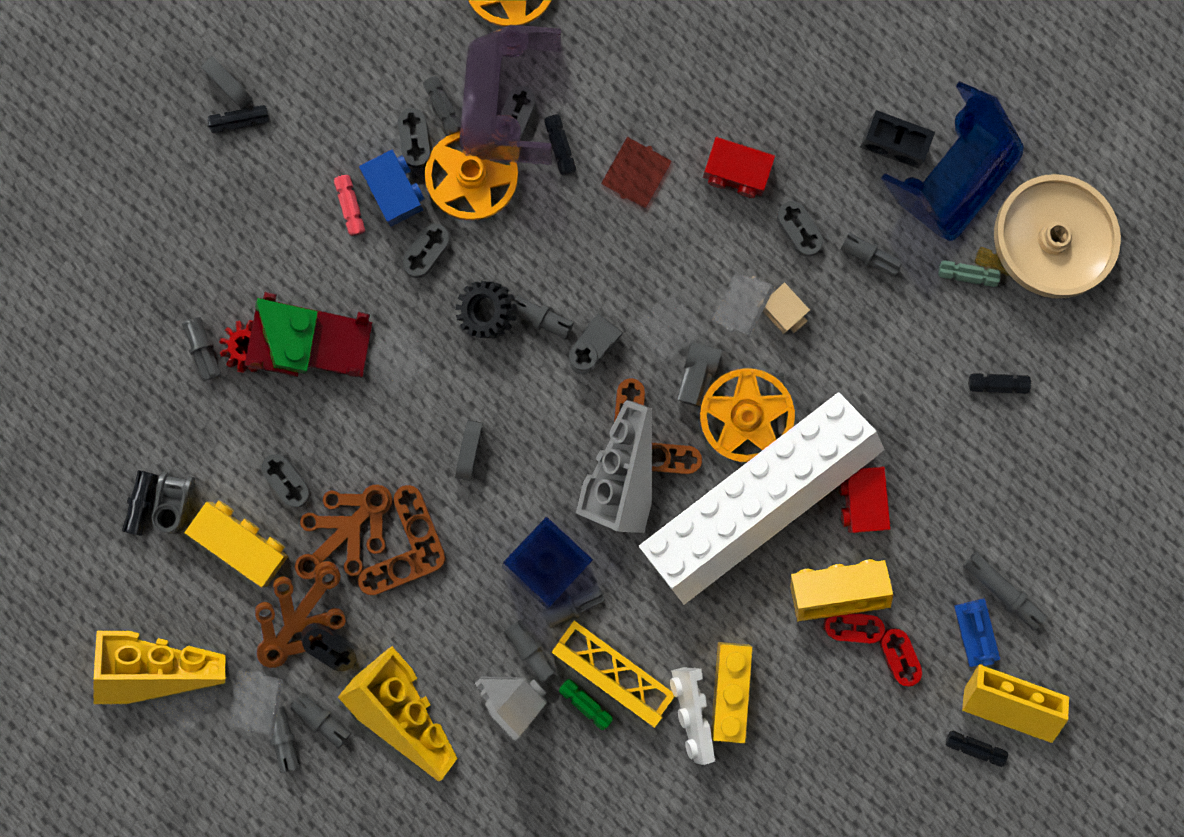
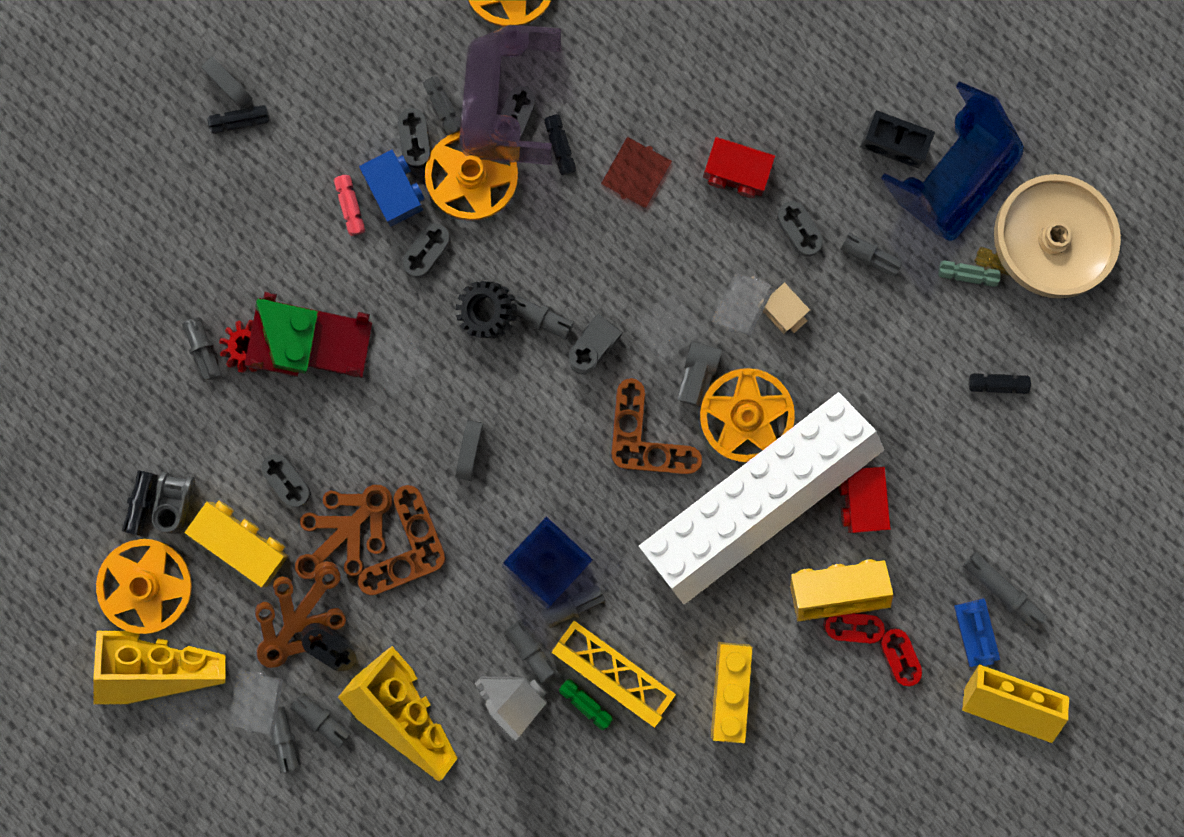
light grey wedge [576,400,652,533] -> none
white wing [670,667,715,765] -> none
black axle [946,731,1008,767] -> none
none -> light orange wheel [96,539,192,634]

